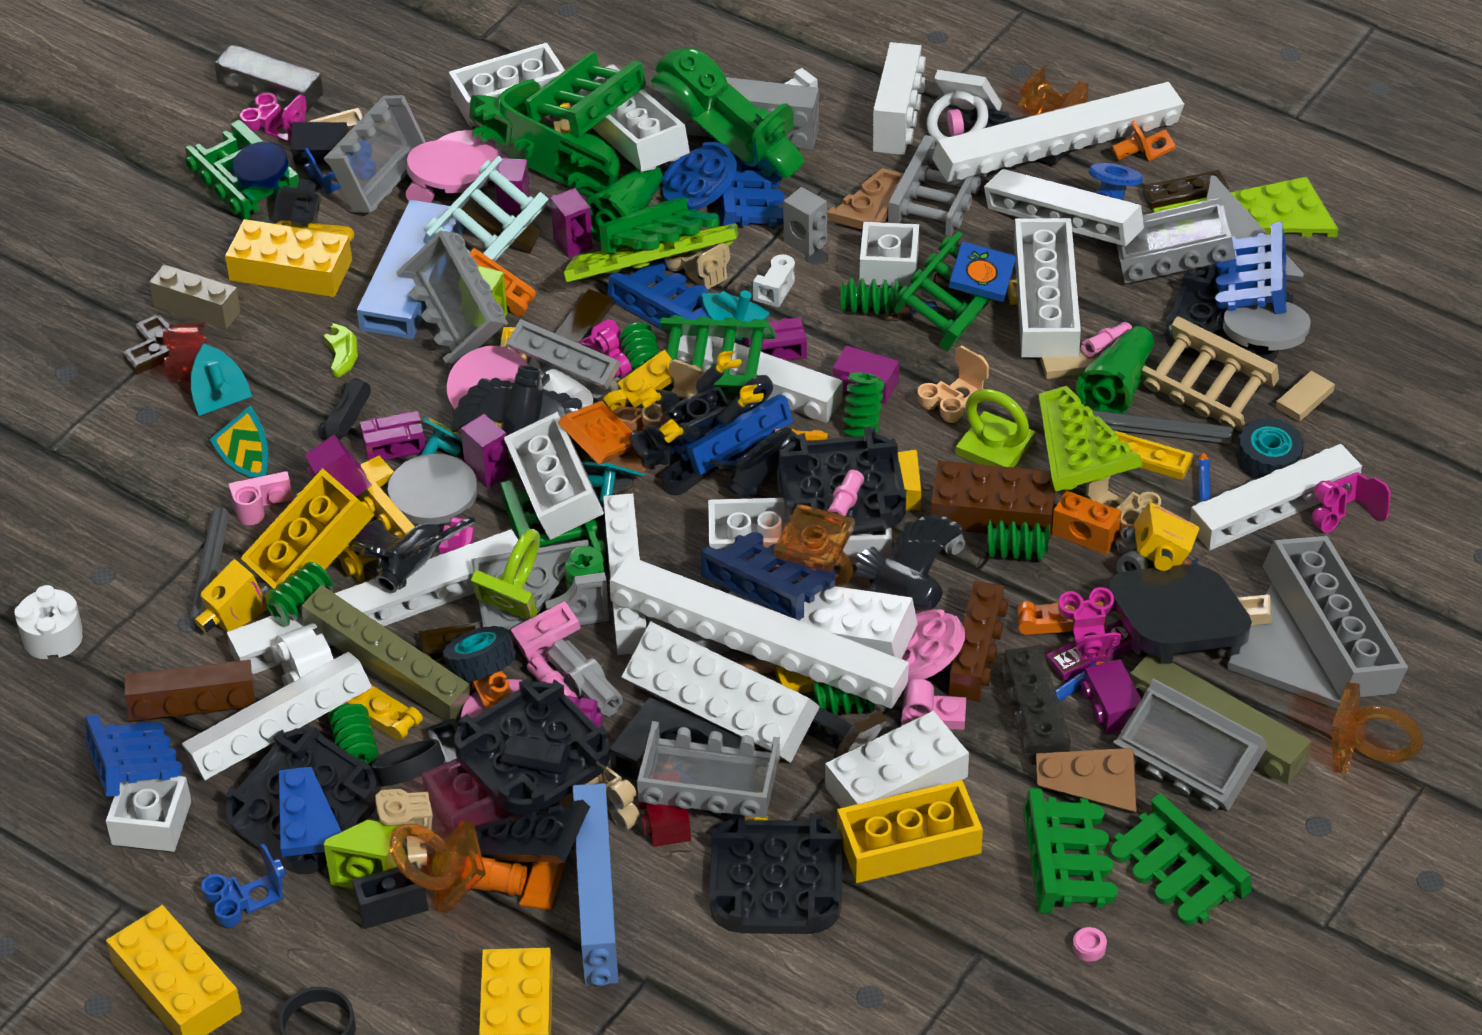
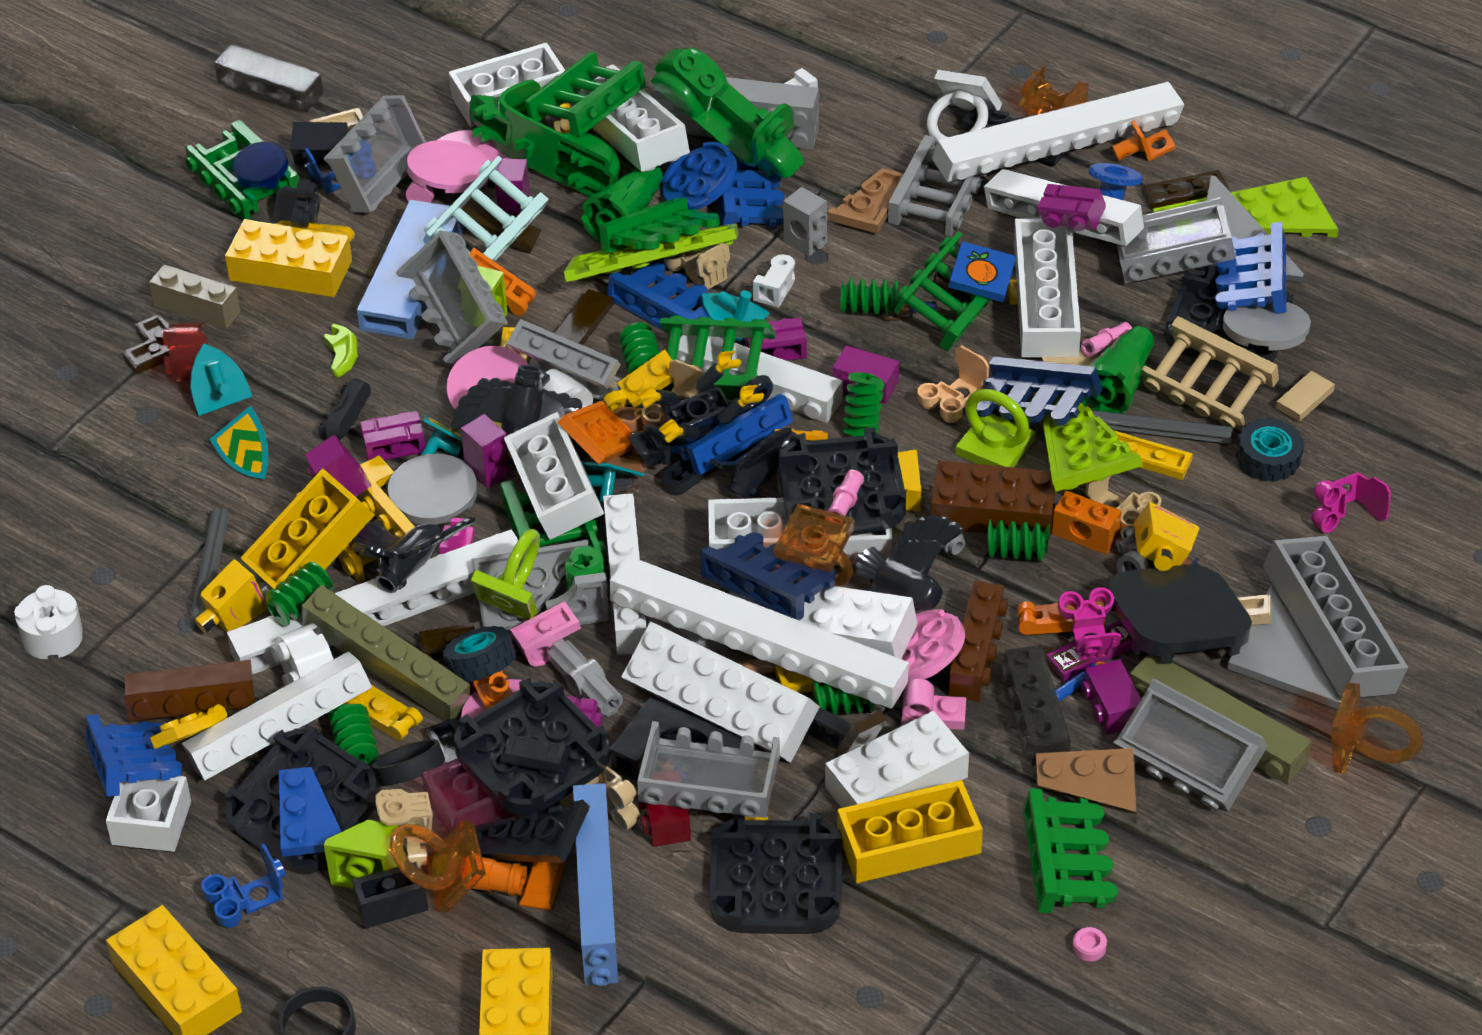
bright pink plate [229,471,293,525] -> none
dark pink piece [240,93,307,143] -> none
bright pink pin [527,656,577,697] -> none
magenta brick [550,188,593,258] -> none
dark pink piece [578,319,632,378] -> none
white brick [860,222,919,287] -> none
white brick [873,42,926,155] -> none
bright pink tile [947,109,964,136] -> none
green fence [1111,793,1252,925] -> none
white brick [1190,444,1362,551] -> none
blue piece [1197,453,1211,502] -> none
none -> yellow plate [150,704,227,749]
none -> dark blue fence [977,357,1102,426]
none -> magenta brick [1037,184,1106,231]

